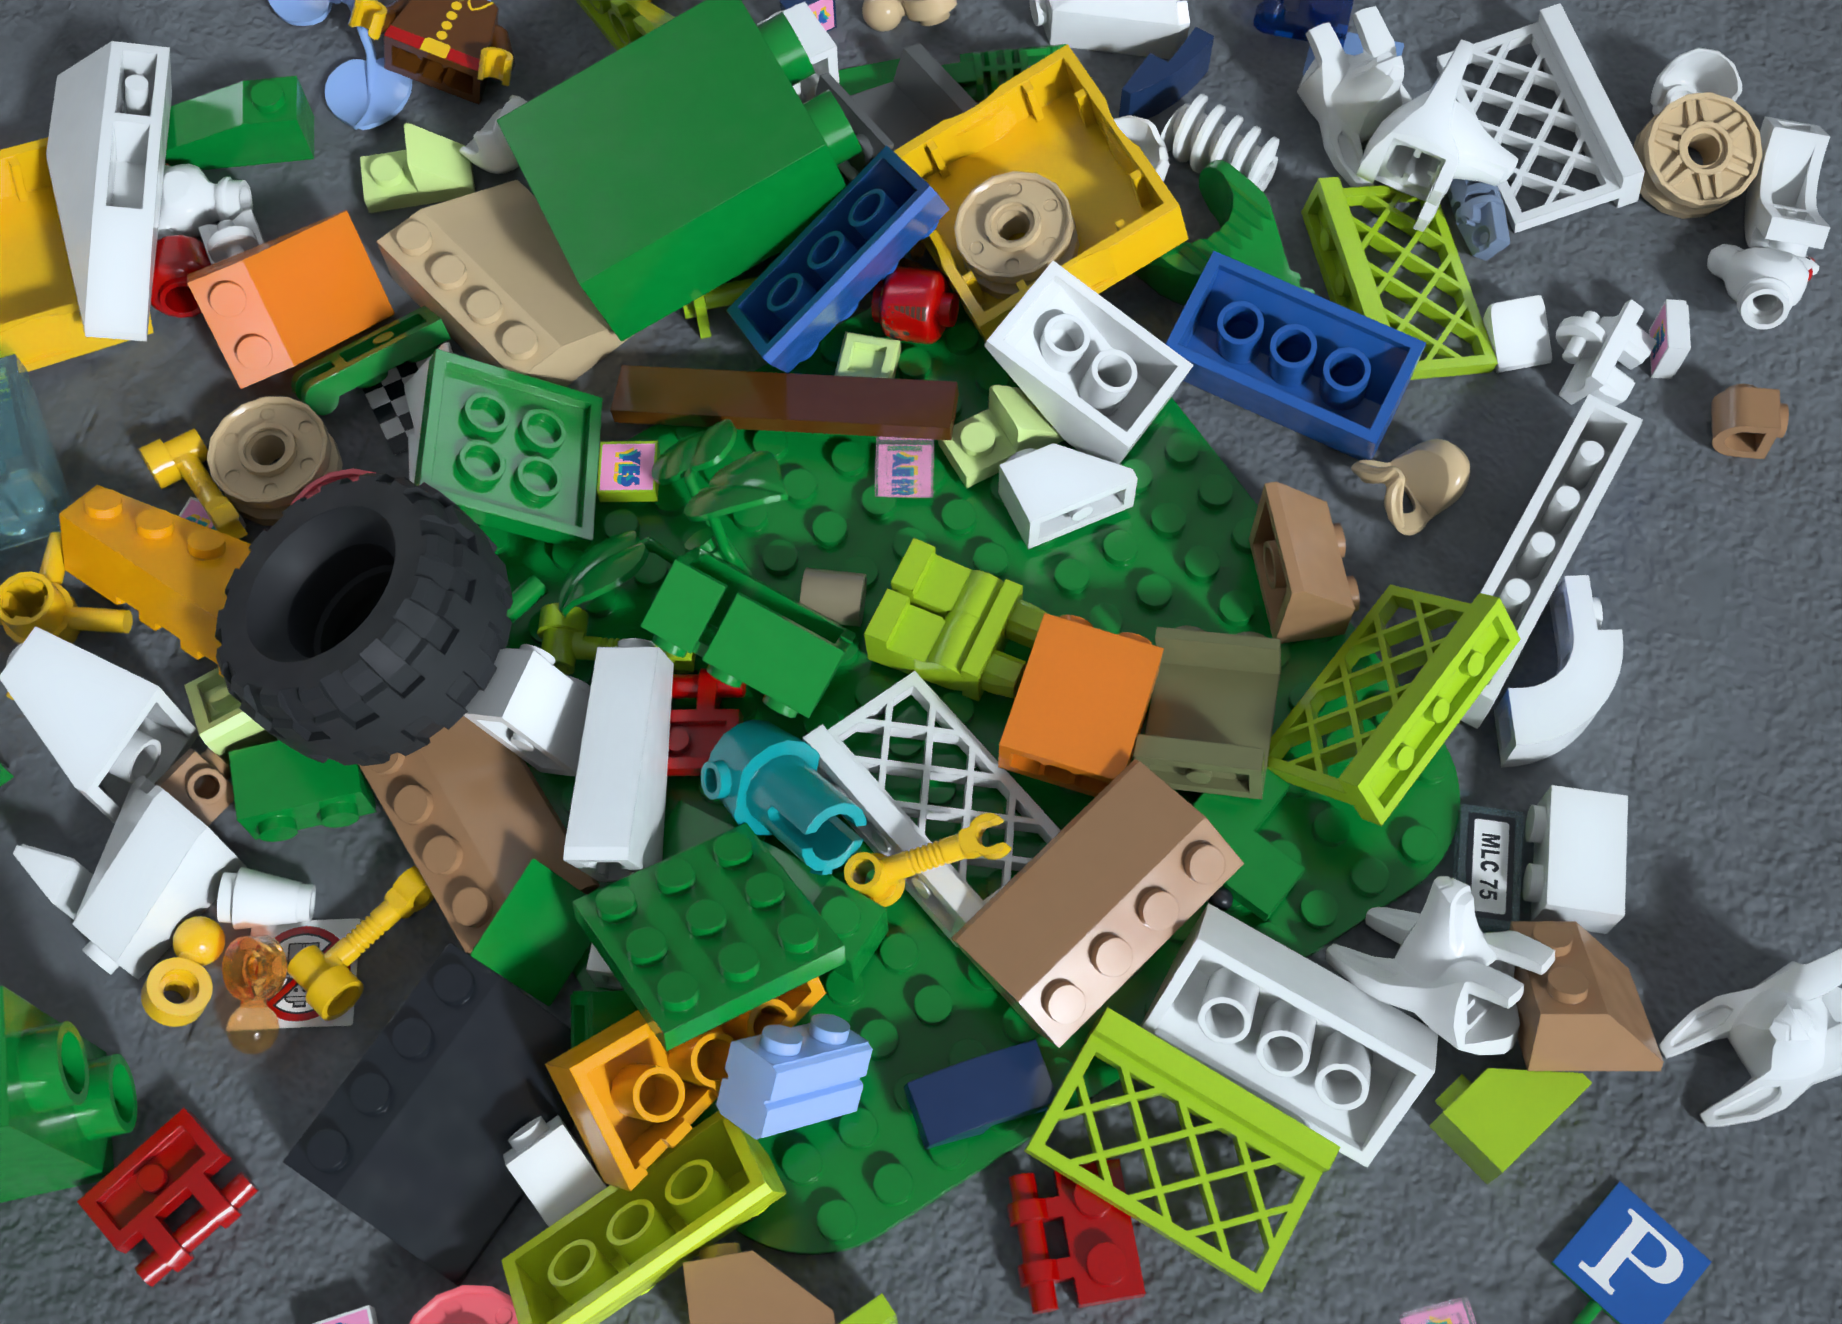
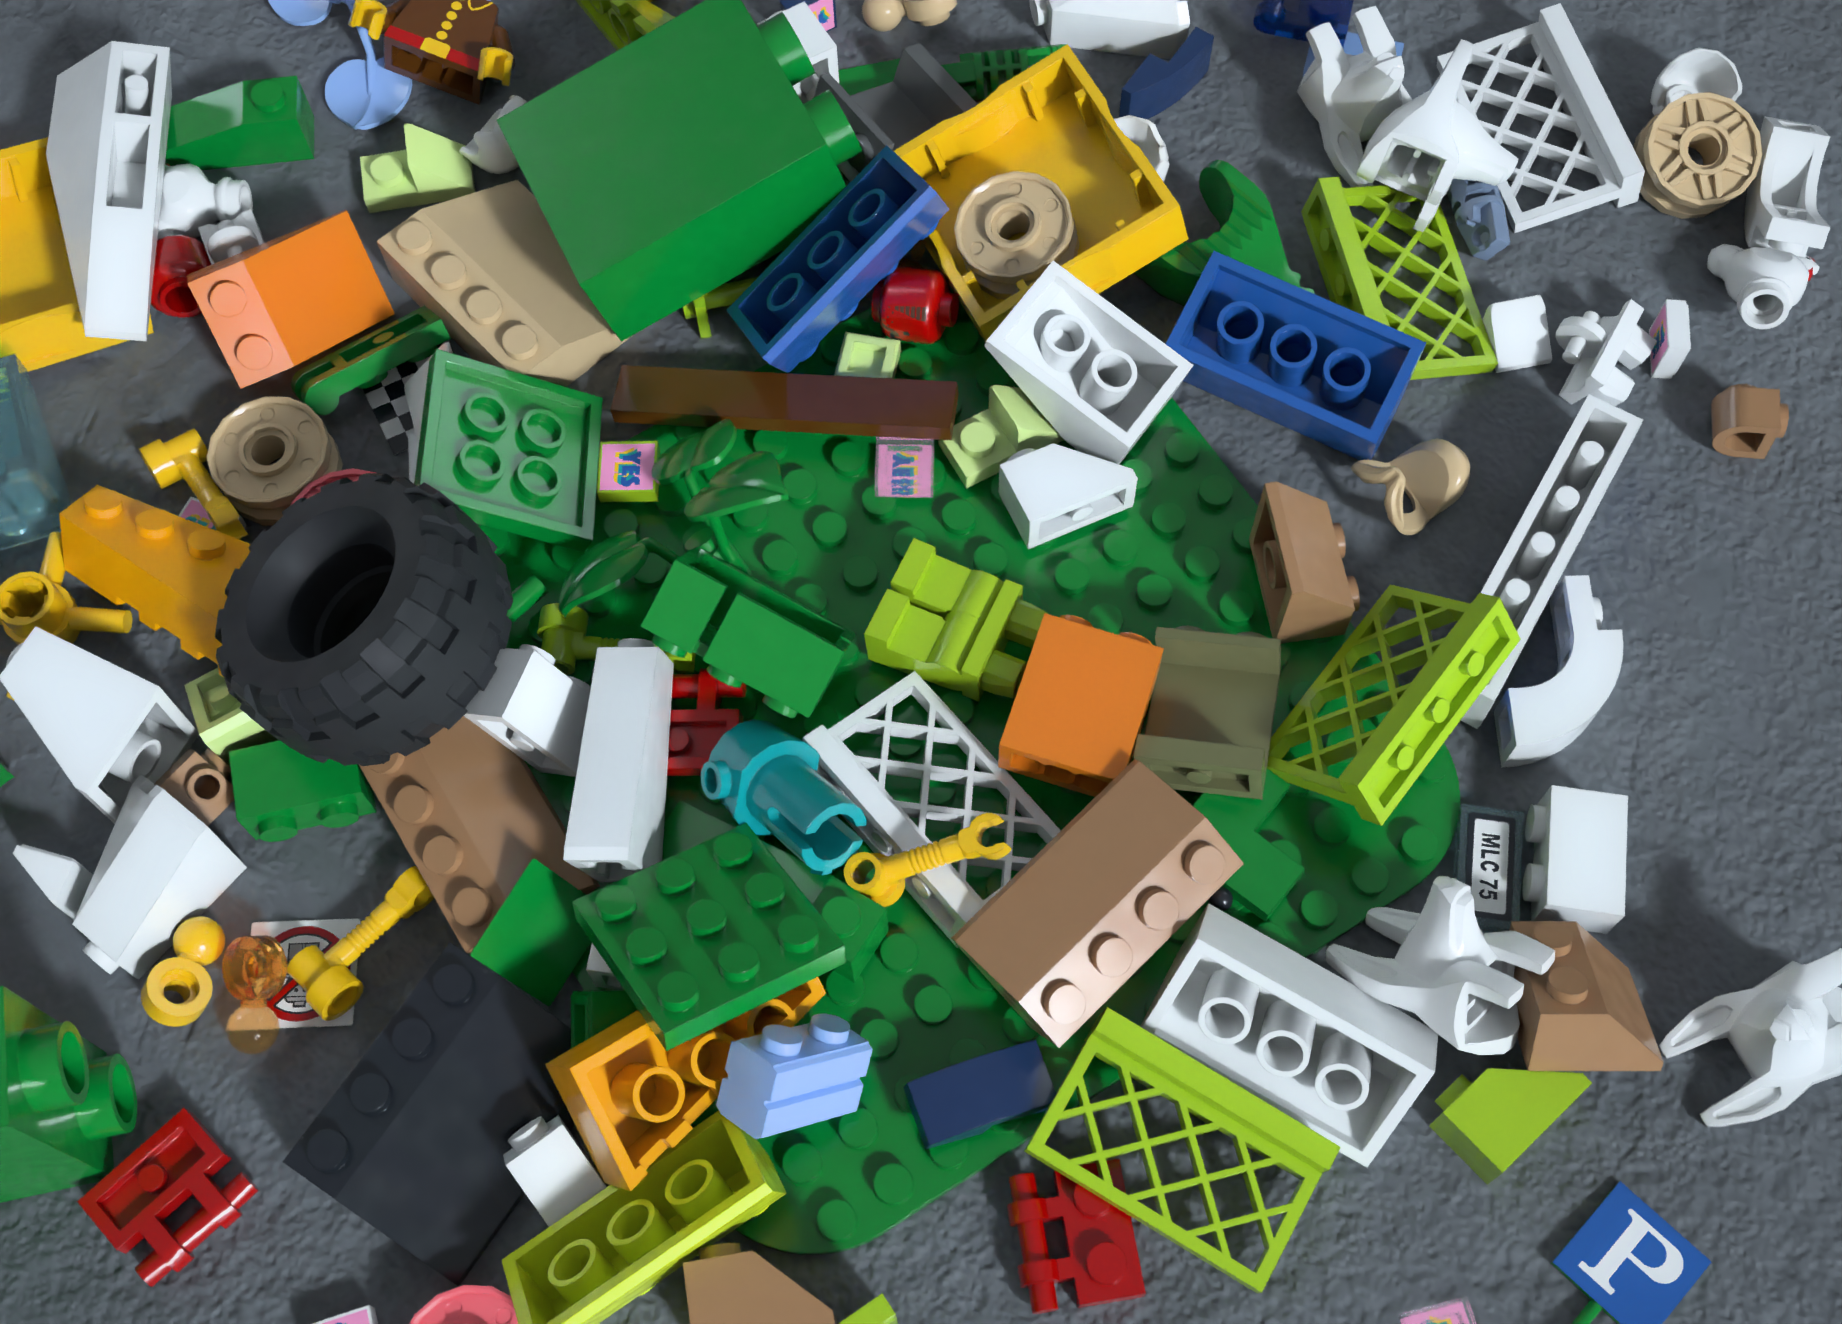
white cone [217,867,316,930] -> none
dark tan piece [800,567,867,627] -> none
white piece [1160,94,1279,192] -> none

